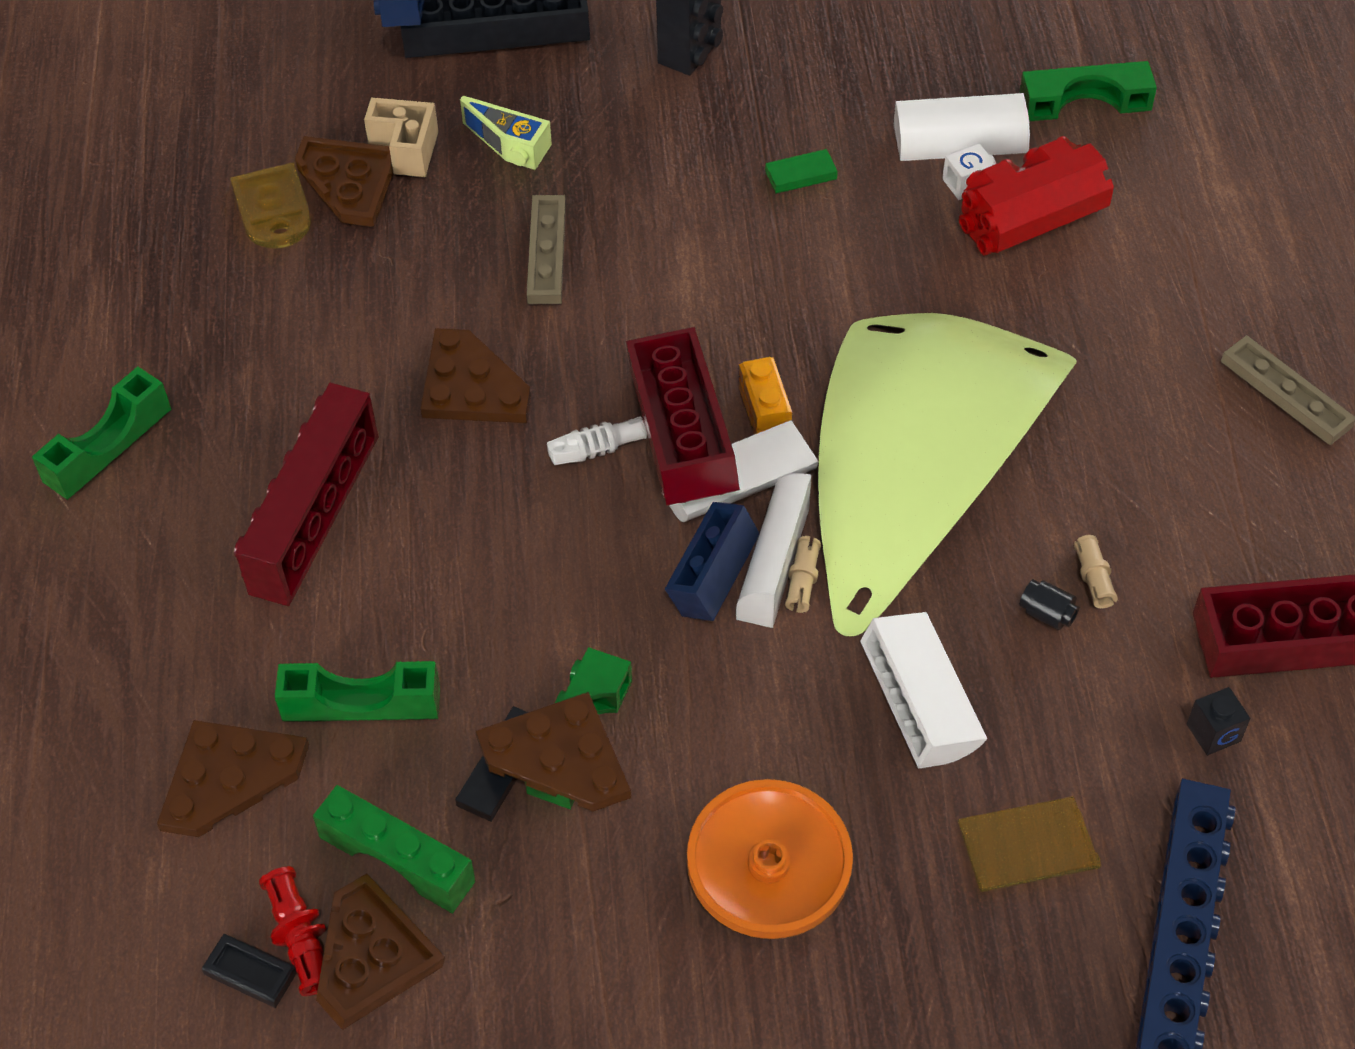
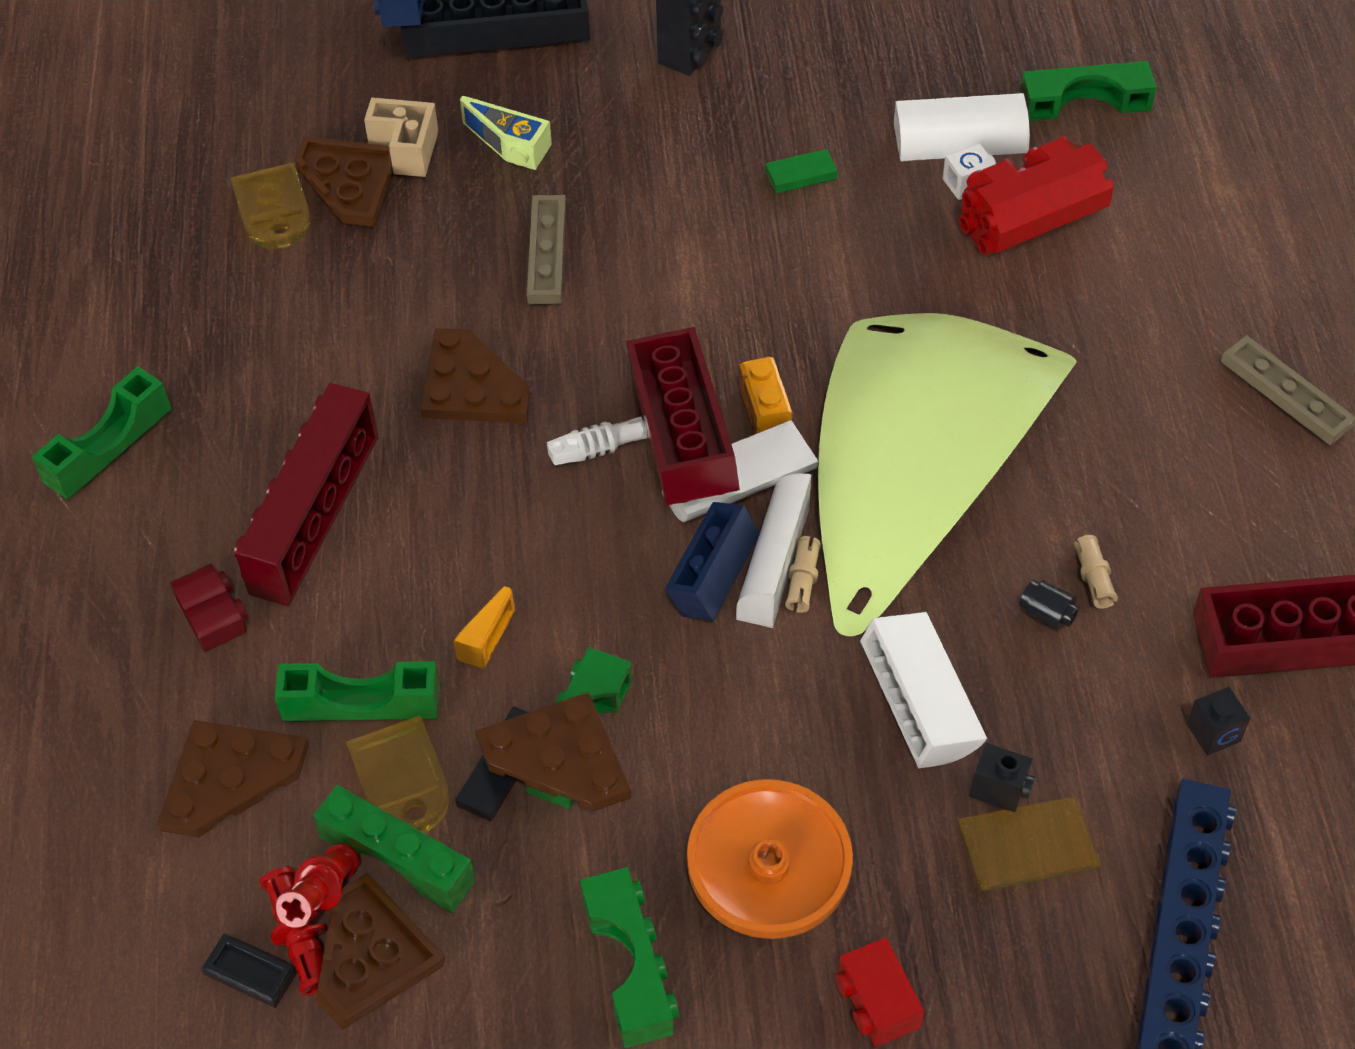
none -> dark red brick [170,563,249,652]
none -> red piece [275,843,360,928]
none -> clear yellow tile [346,715,450,833]
none -> light orange slope [453,586,515,669]
none -> green arch [580,867,679,1049]
none -> red brick [835,937,924,1047]
none -> black brick [969,743,1035,812]

